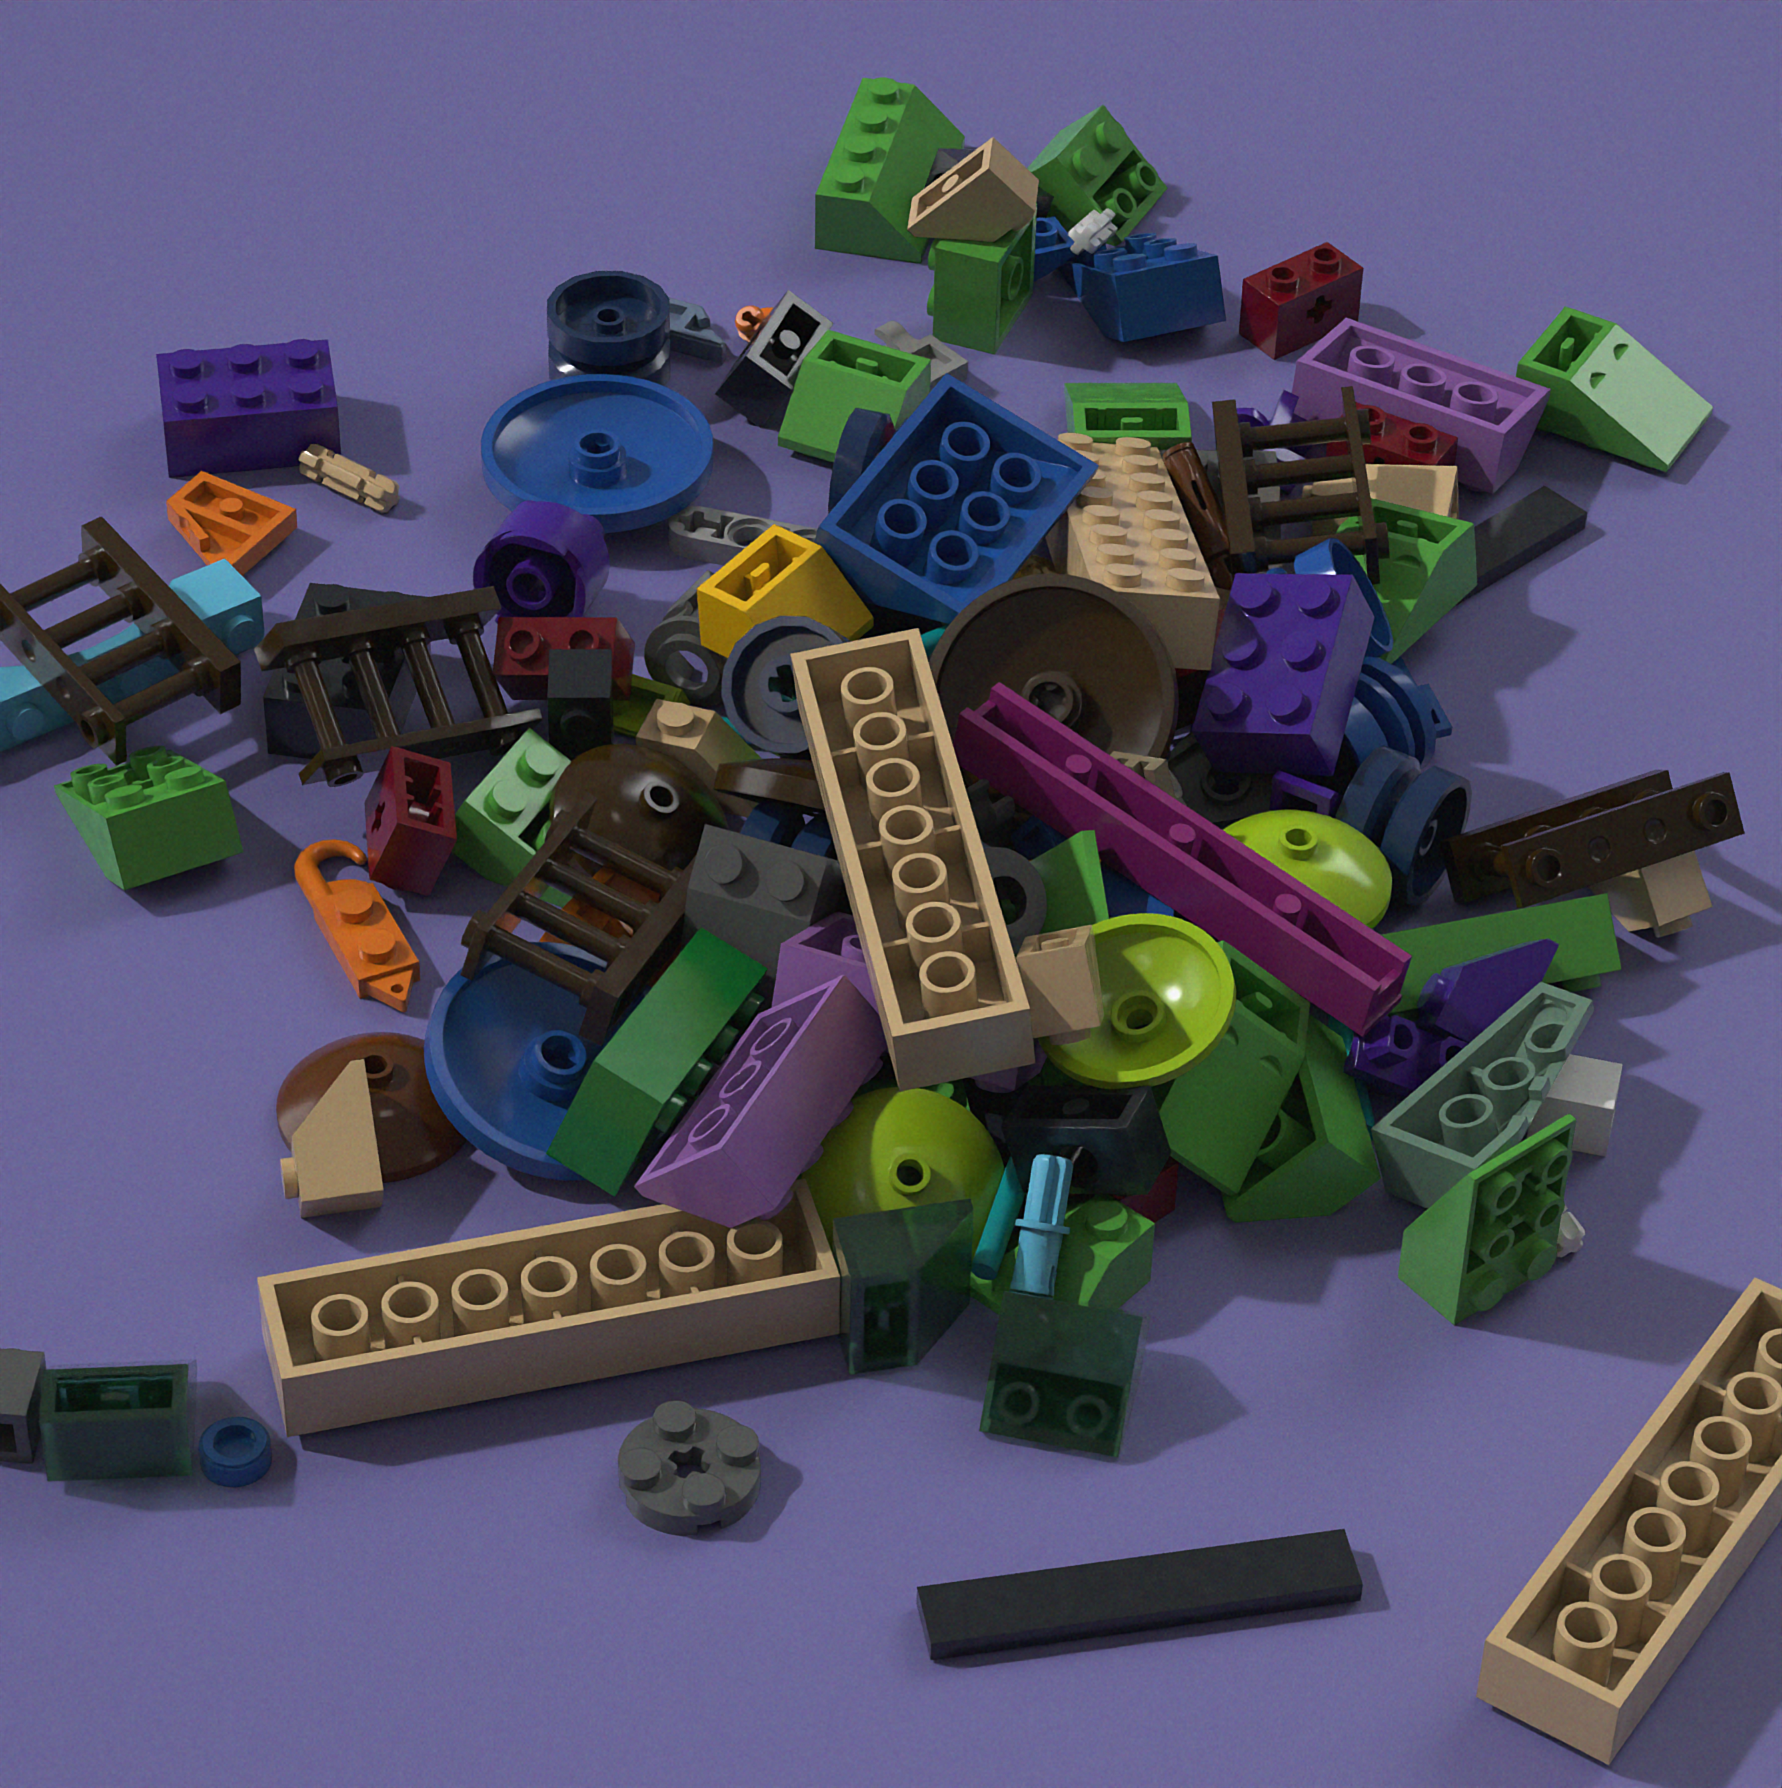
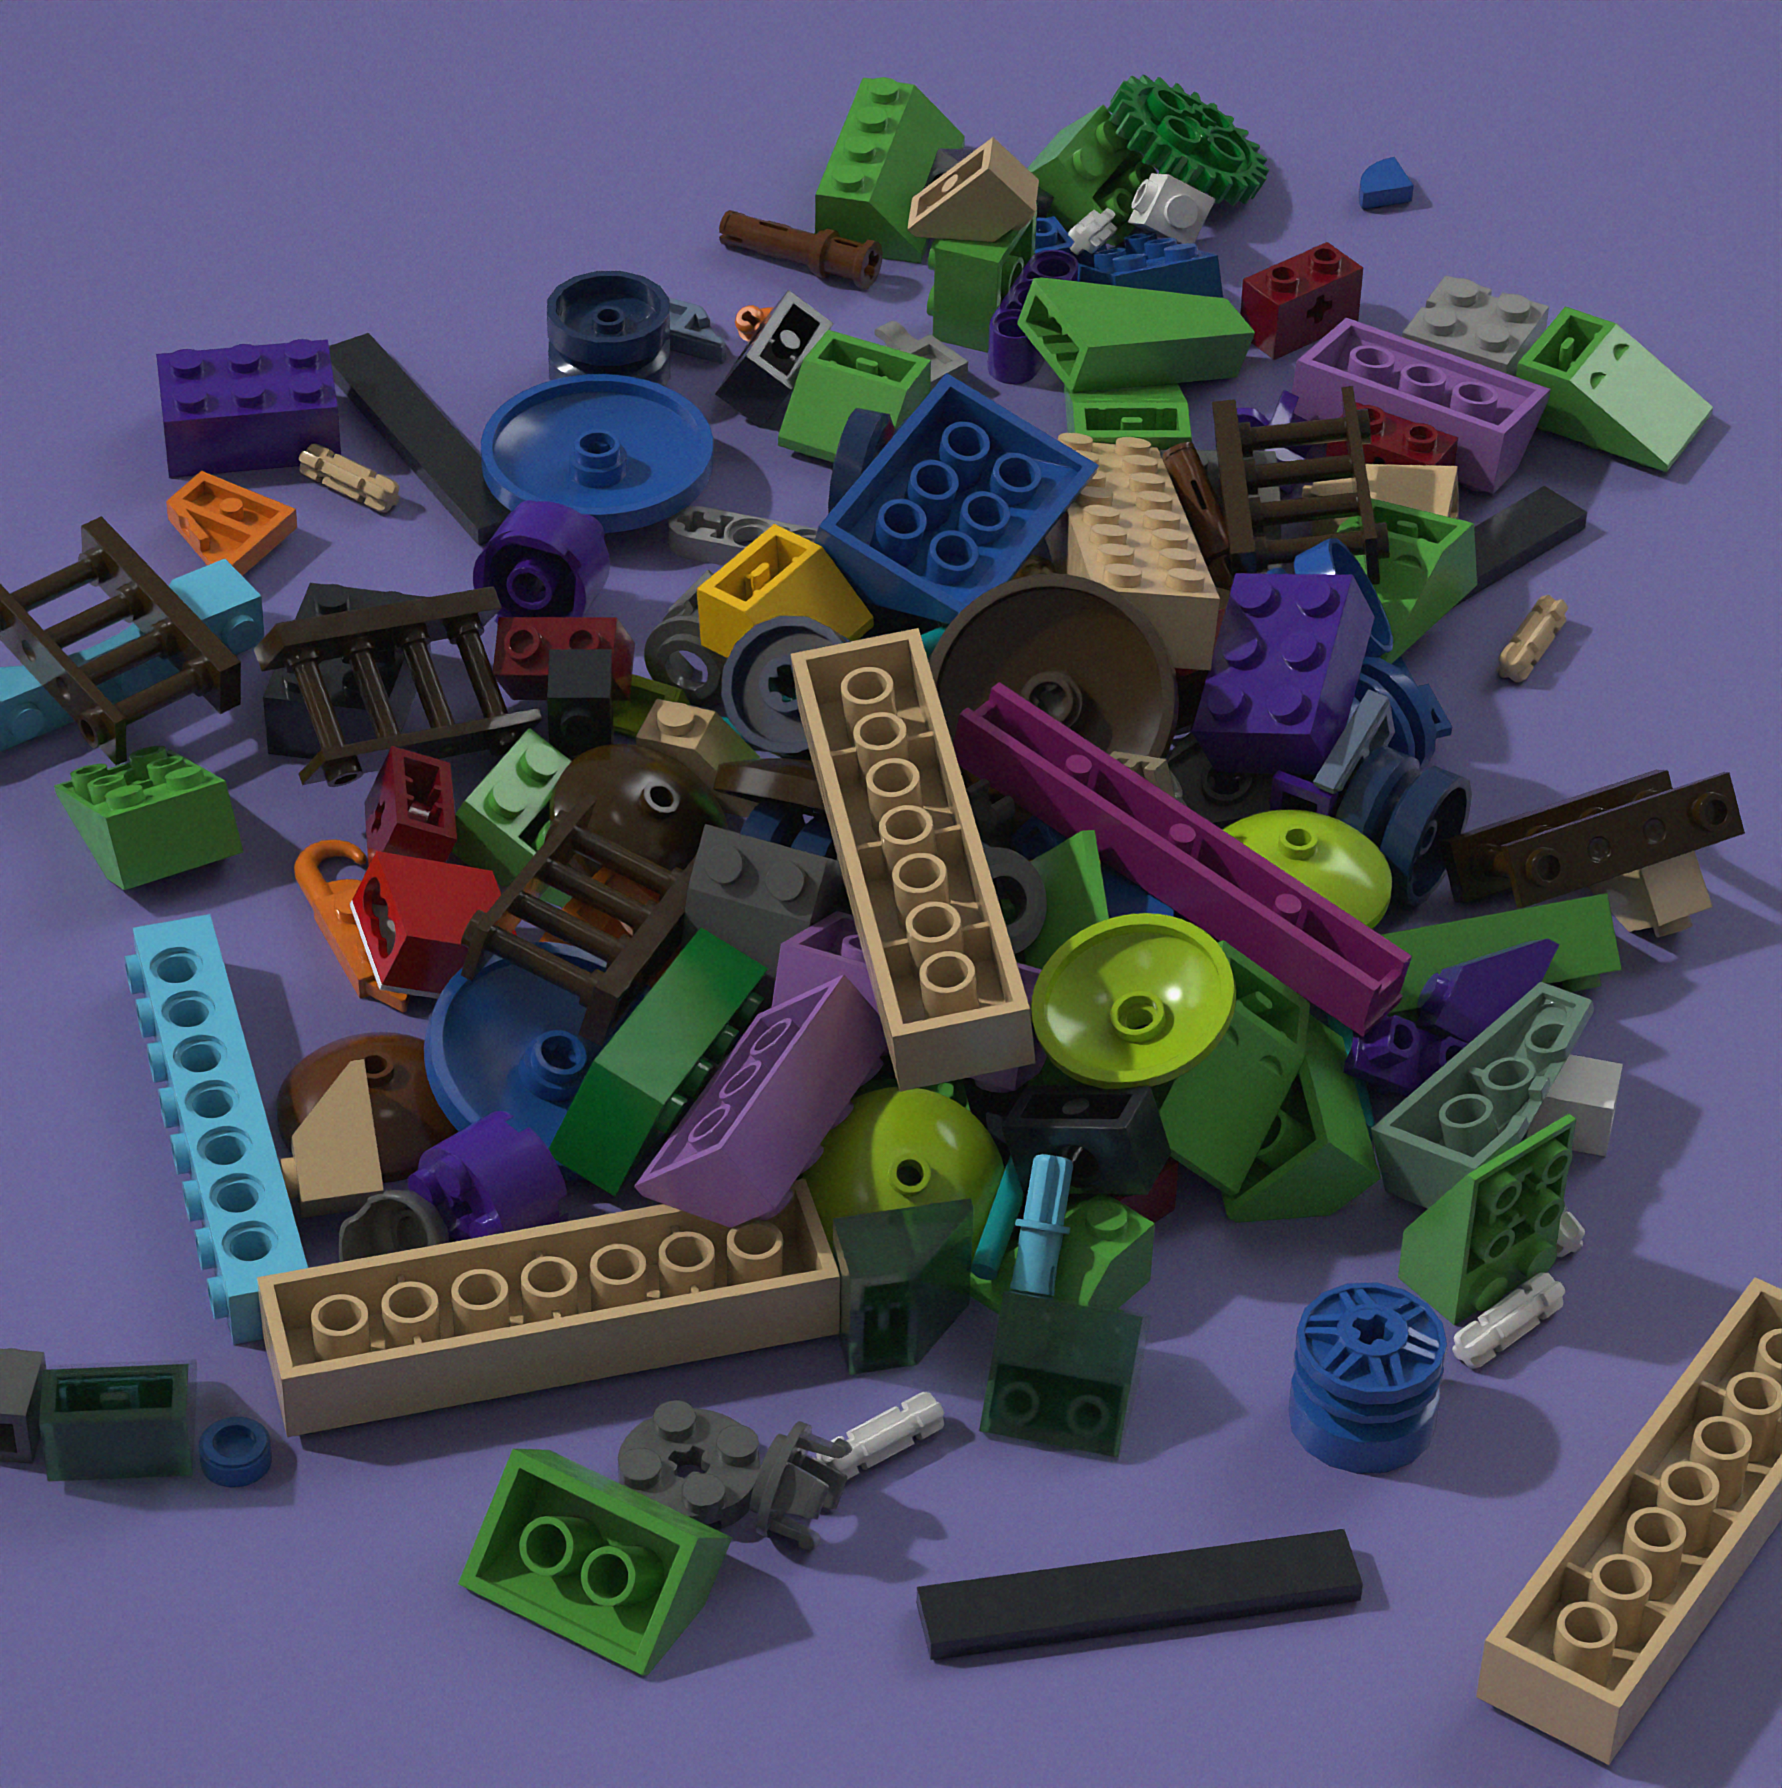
tan slope [1016,925,1104,1045] -> none
none -> medium azure brick [124,914,308,1345]
none -> black tile [329,333,512,545]
none -> dark grey hair [339,1190,450,1262]
none -> red piece [349,851,517,999]
none -> dark purple brick [408,1111,569,1242]
none -> bright green slope [458,1449,732,1675]
none -> reddish brown pin [719,210,883,289]
none -> dark grey piece [750,1421,852,1550]
none -> white axle [816,1392,945,1480]
none -> dark purple beam [988,250,1078,384]
none -> bright green slope [1017,278,1255,393]
none -> green gear [1107,75,1269,206]
none -> white brick [1128,173,1215,245]
none -> blue wheel [1288,1282,1447,1474]
none -> sand blue tile [1313,689,1395,794]
none -> blue tile [1359,157,1414,209]
none -> light grey piece [1402,275,1549,377]
none -> white axle [1452,1272,1566,1369]
none -> tan axle [1497,595,1568,683]

